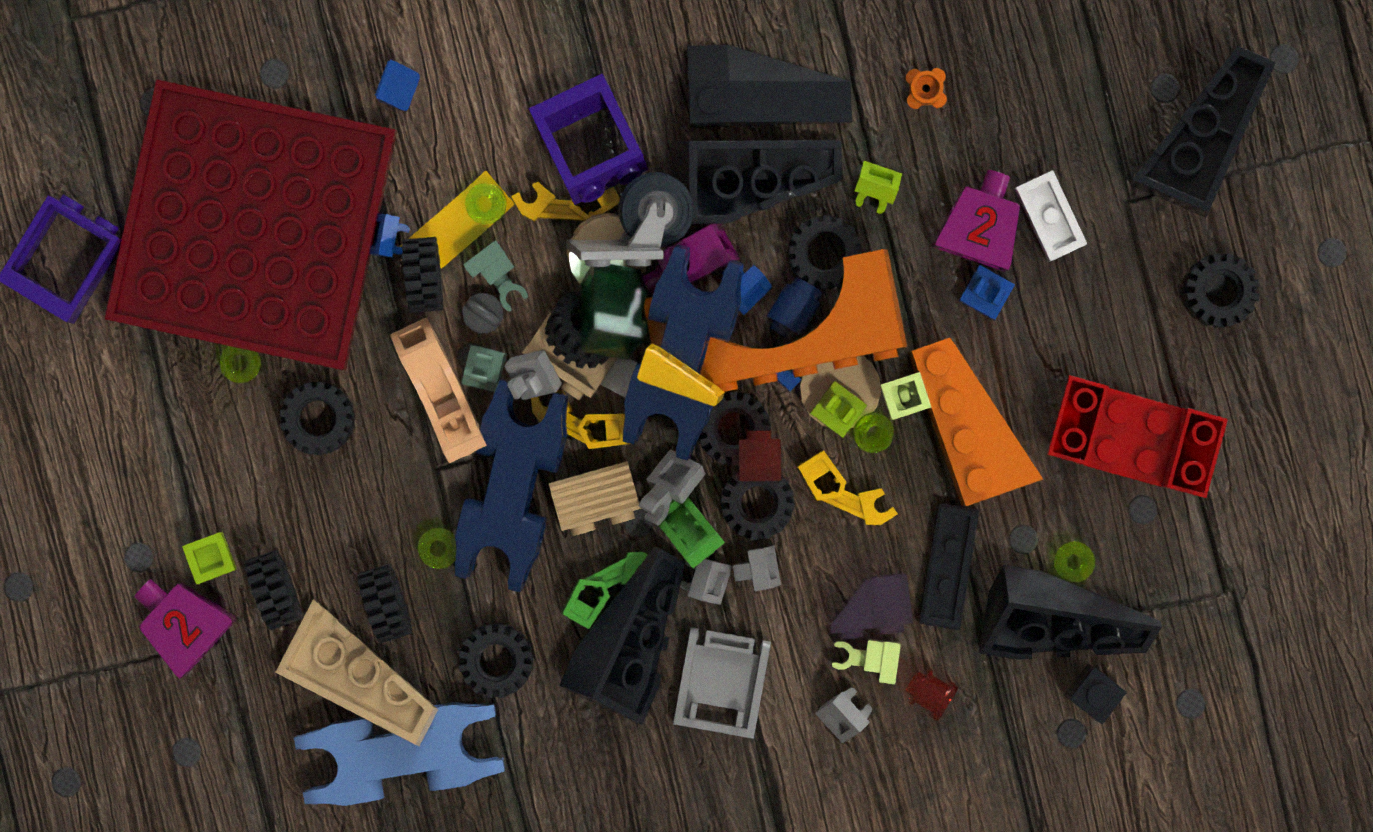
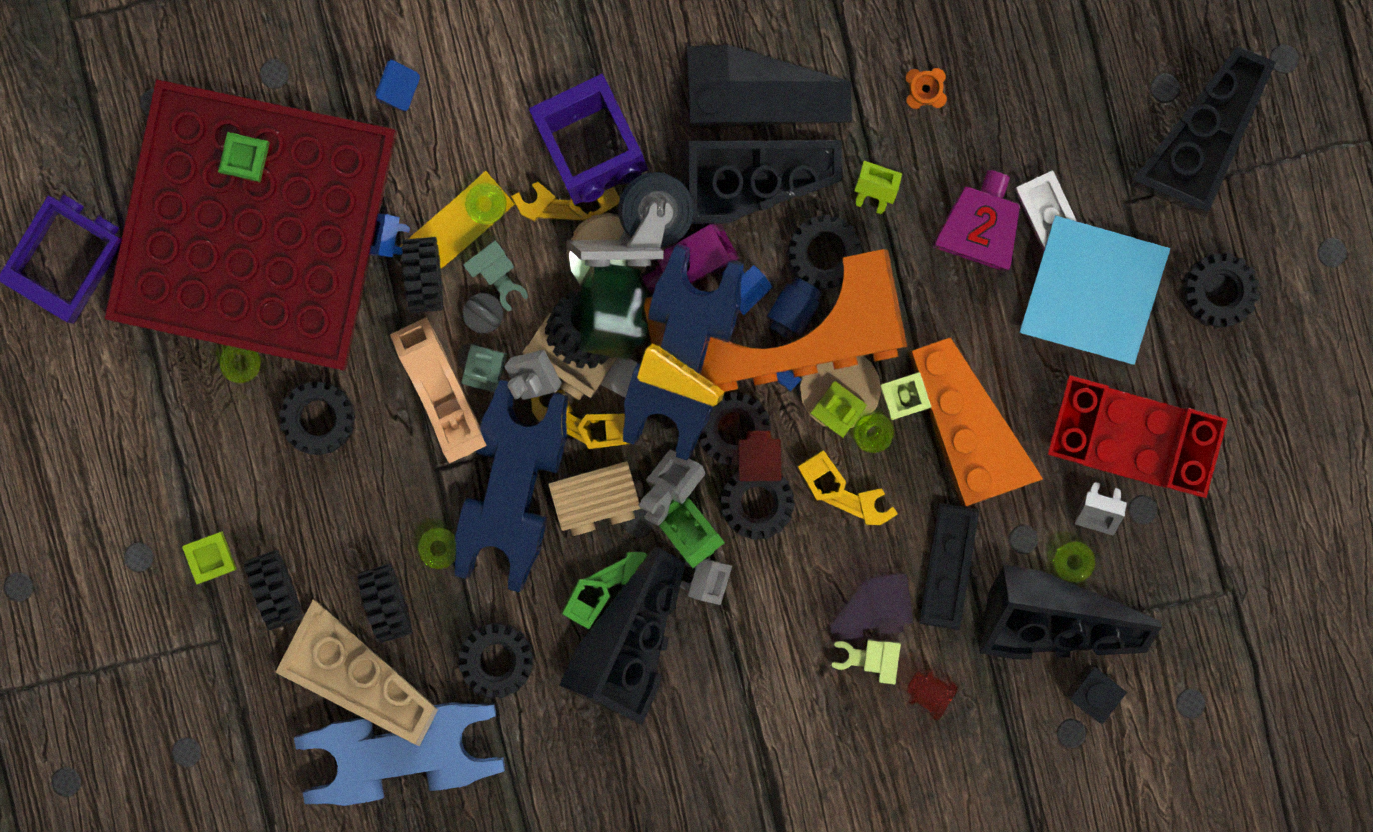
magenta torso [134,579,238,679] -> none
light grey container [673,627,771,739] -> none
light grey tile [733,545,781,591] -> none
light grey tile [815,688,872,743] -> none
blue tile [958,265,1015,321] -> none
none -> bright green tile [218,132,270,182]
none -> medium azure piece [1019,215,1170,365]
none -> light grey tile [1075,482,1127,535]

